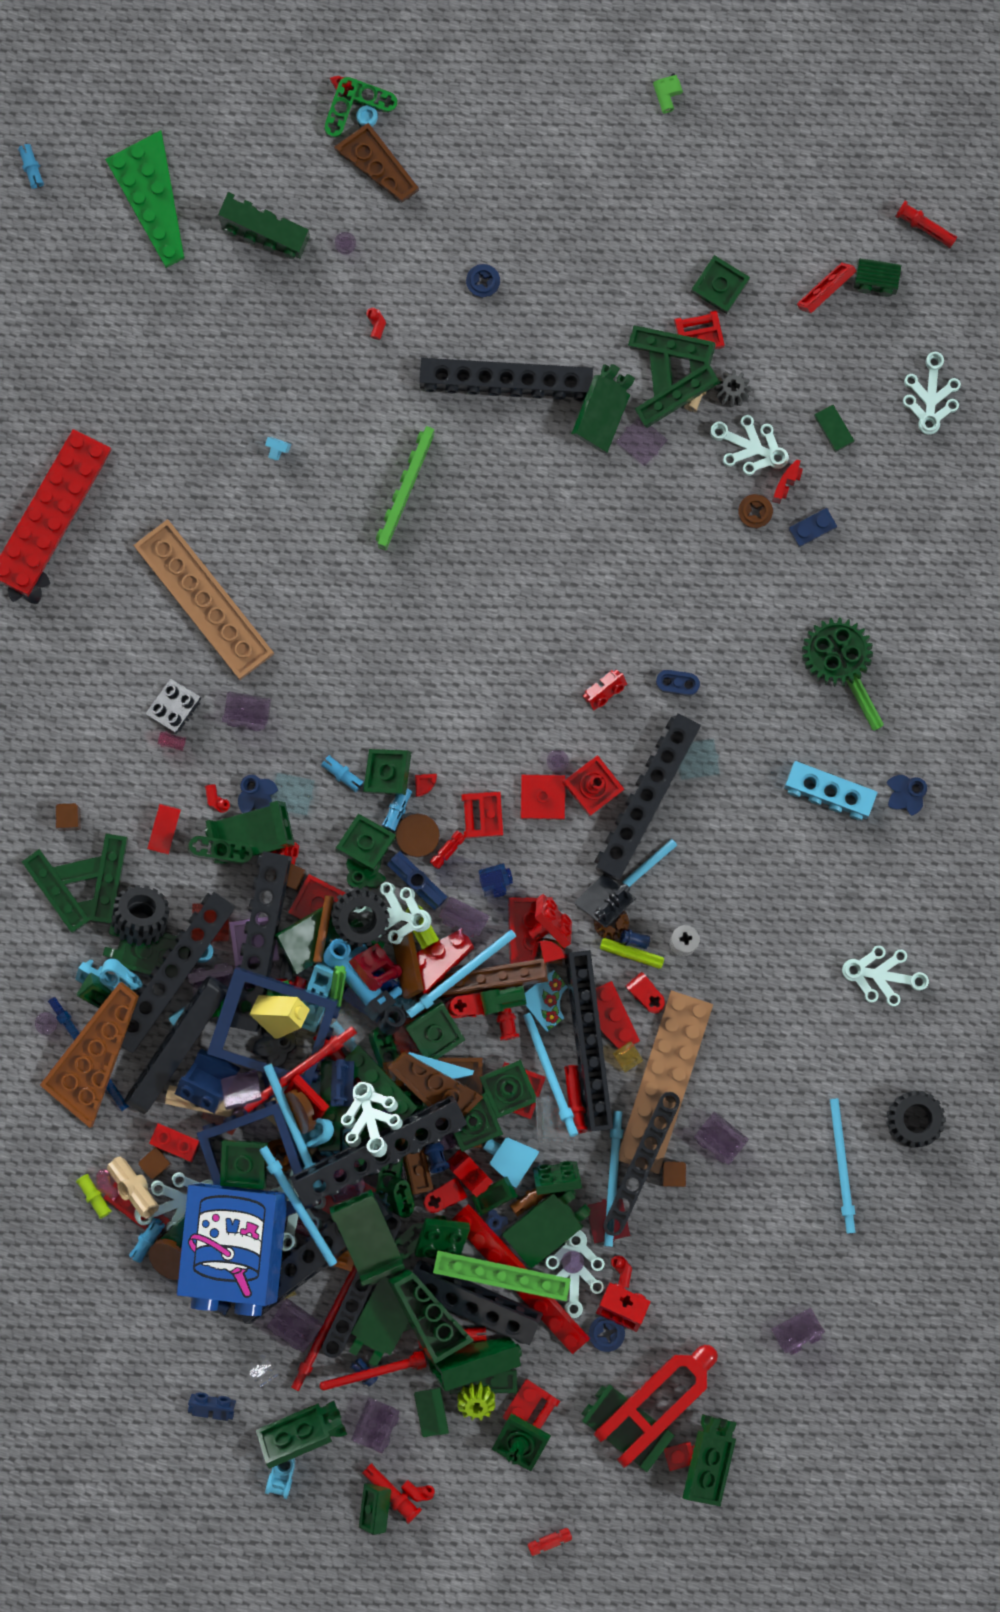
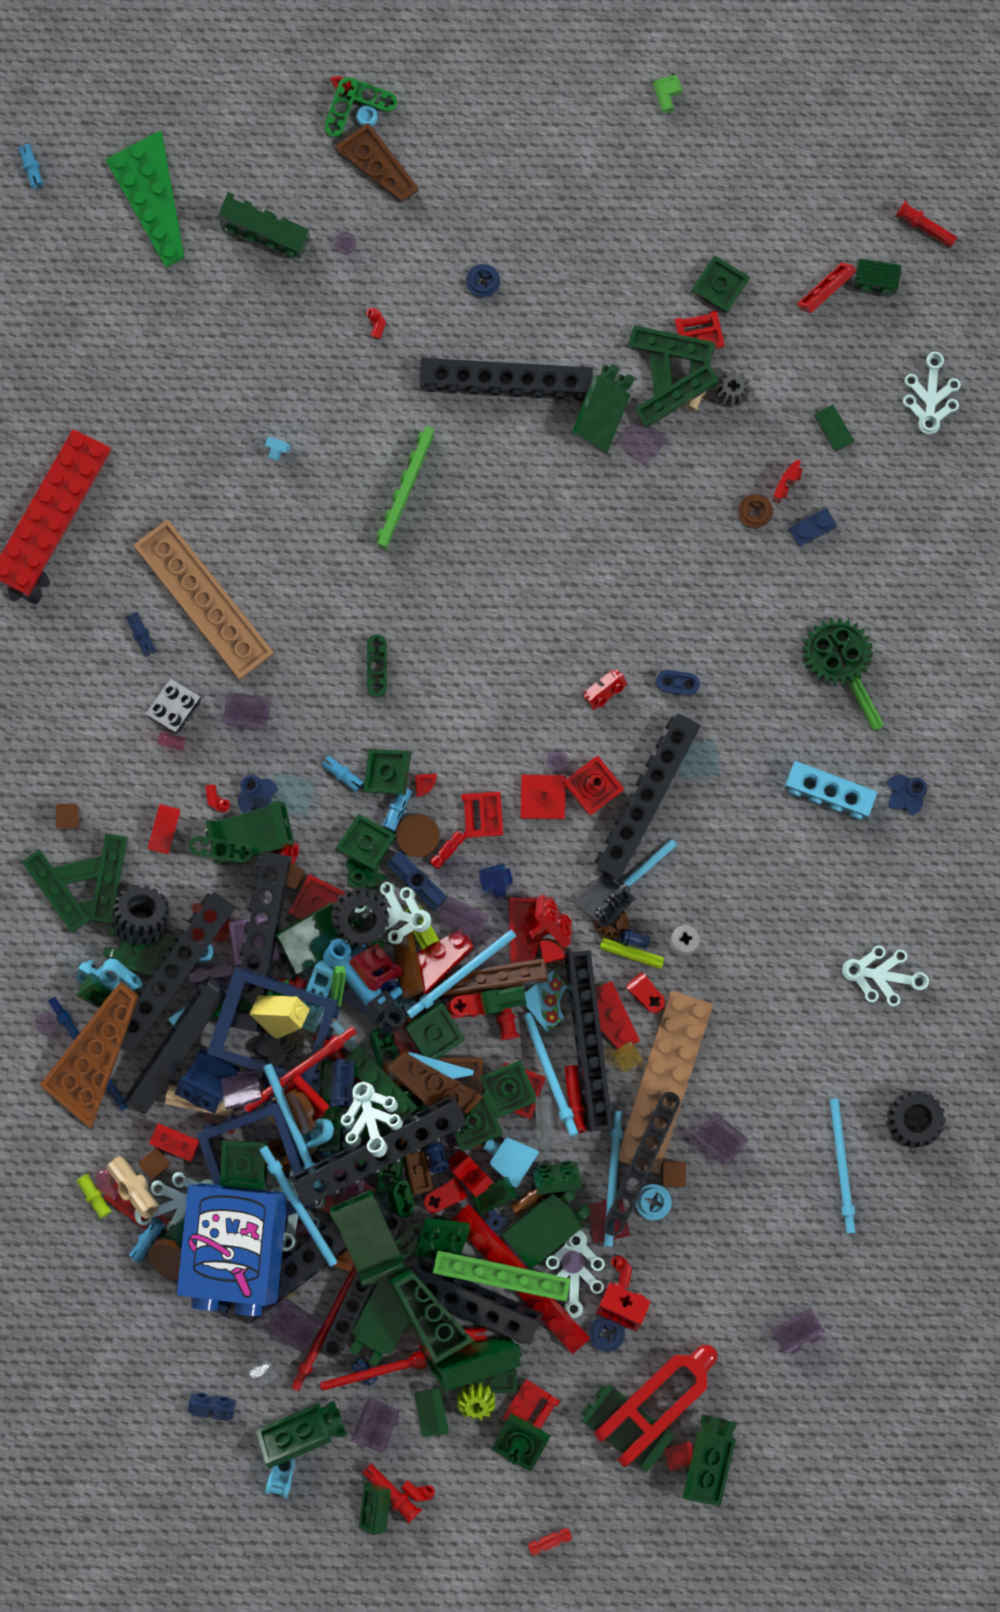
dark orange bar [313,895,334,963] -> none
light aqua plant [710,415,789,476] -> none
none -> dark blue pin [125,612,157,657]
none -> dark green beam [367,634,387,698]
none -> medium azure gear [636,1184,672,1220]

